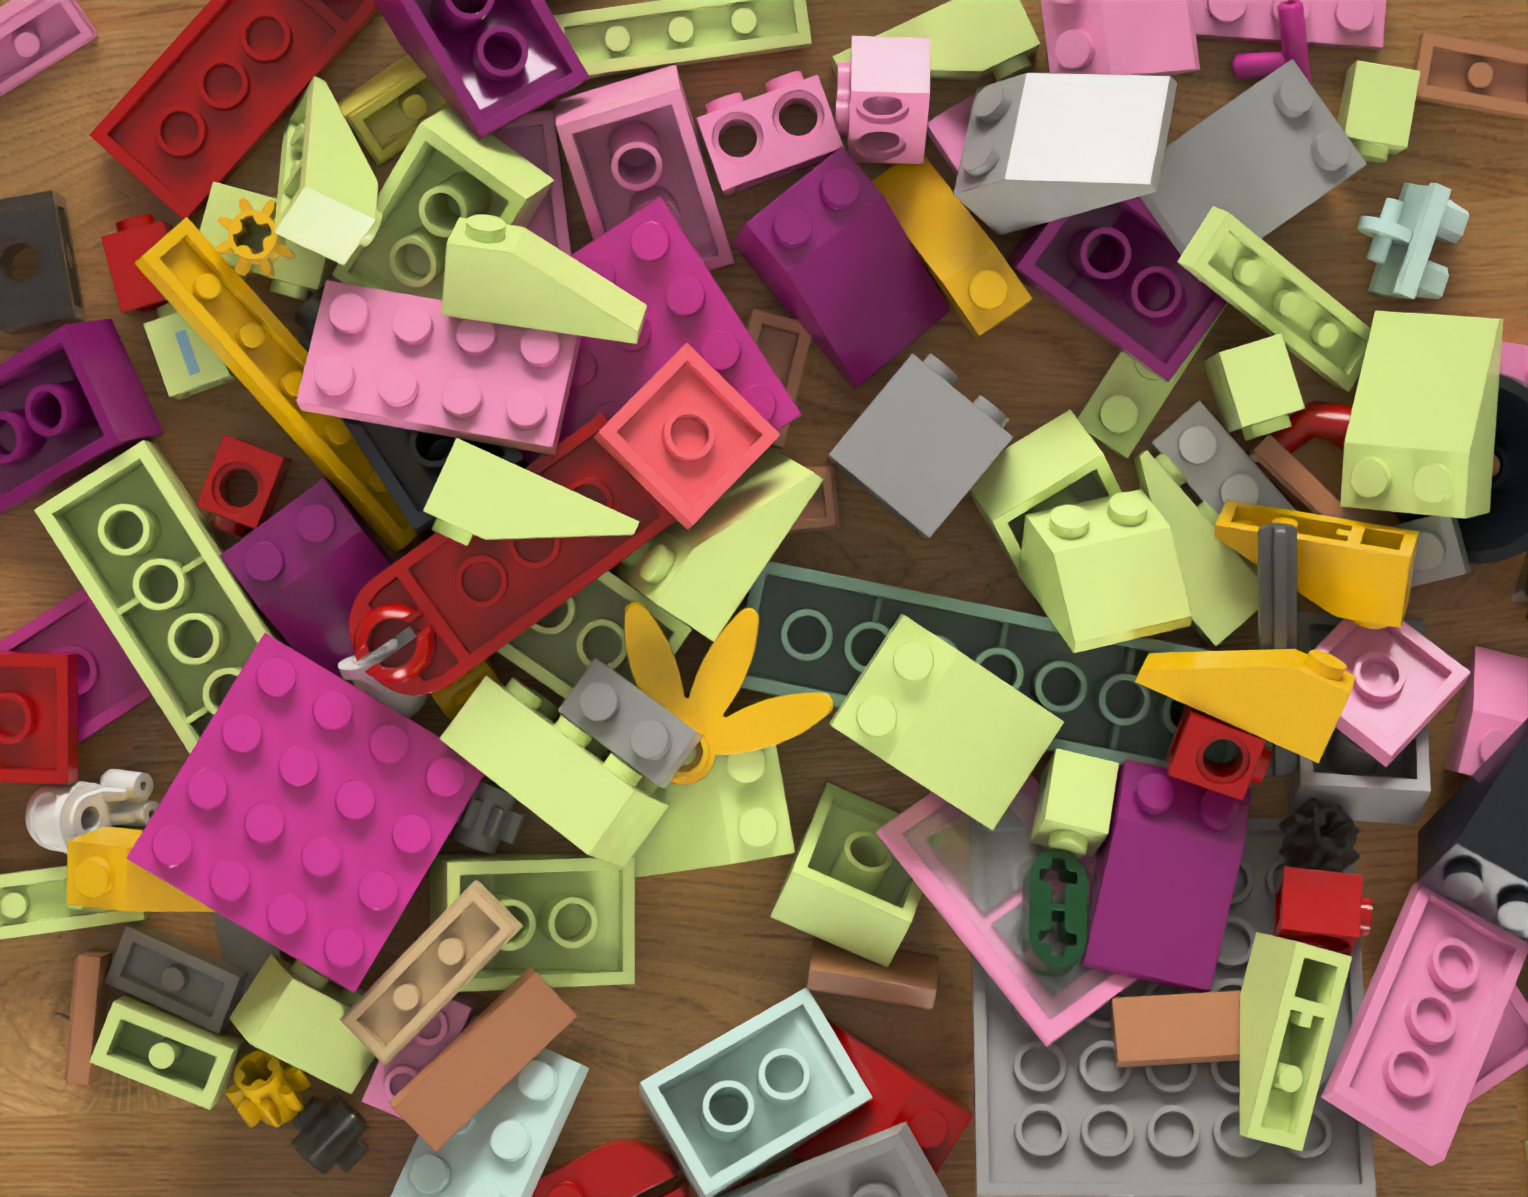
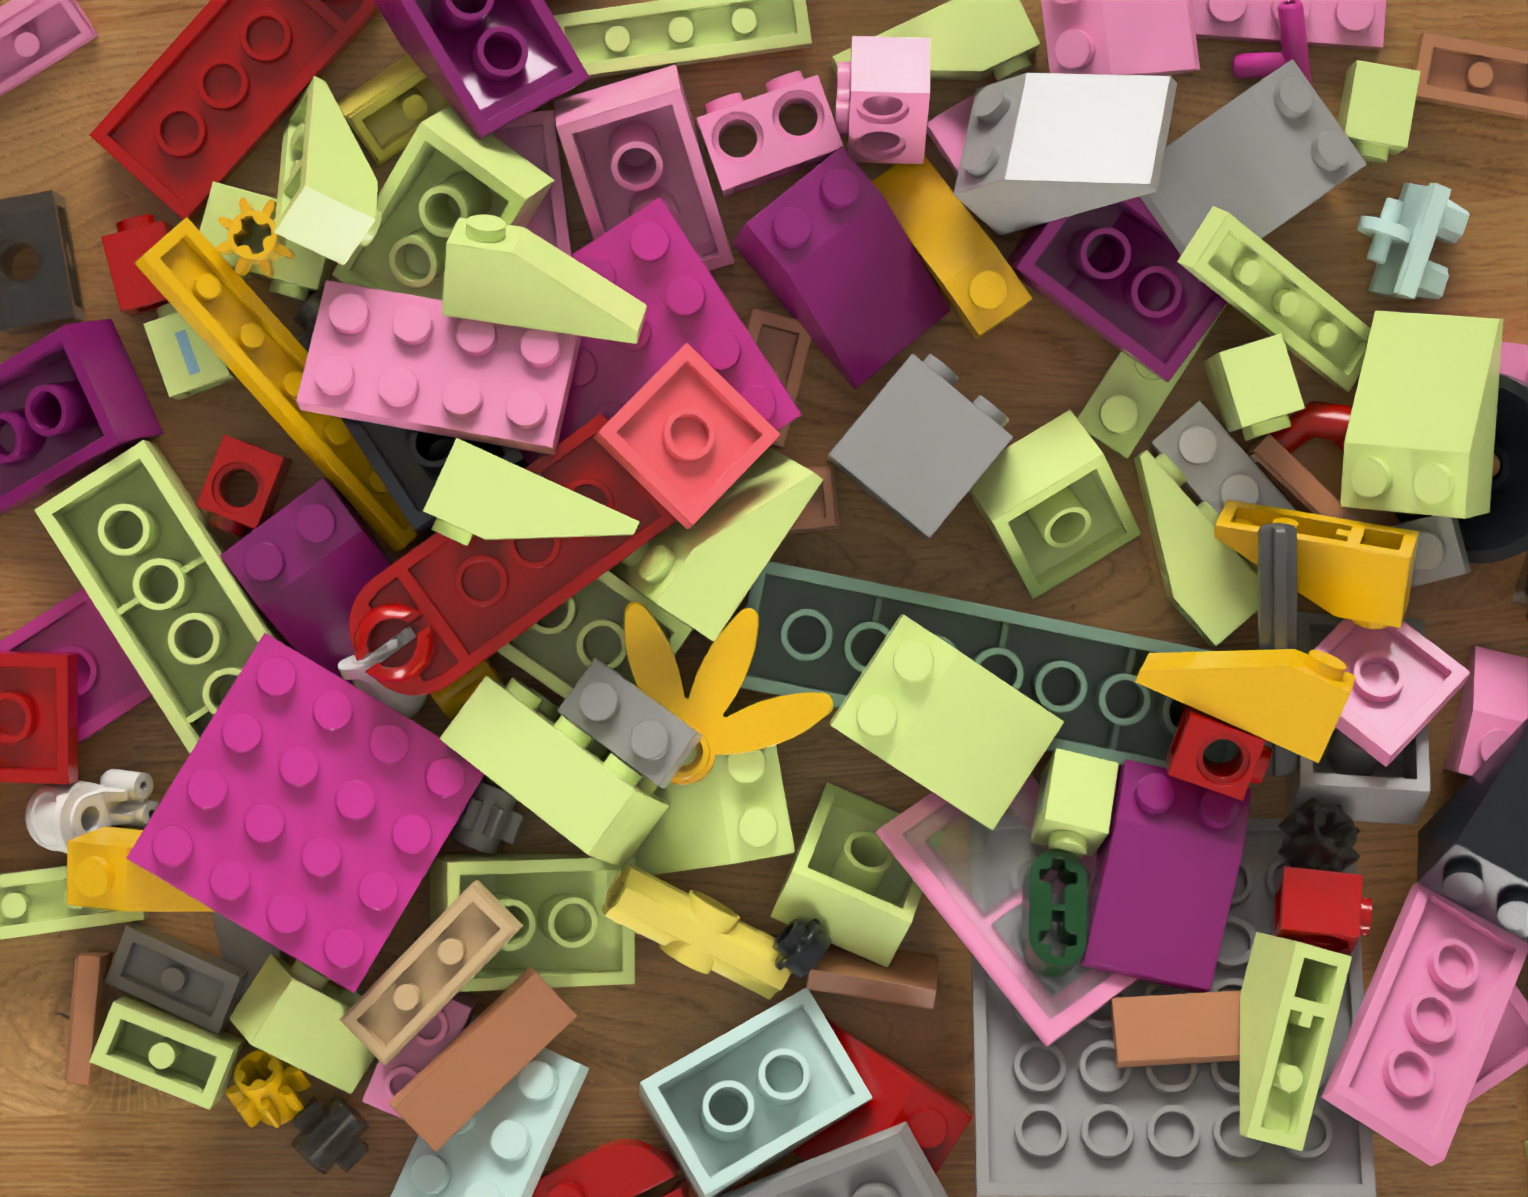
yellowish green slope [1018,489,1192,653] -> none
none -> light yellow piece [602,863,791,1000]
none -> black plate [772,918,831,978]

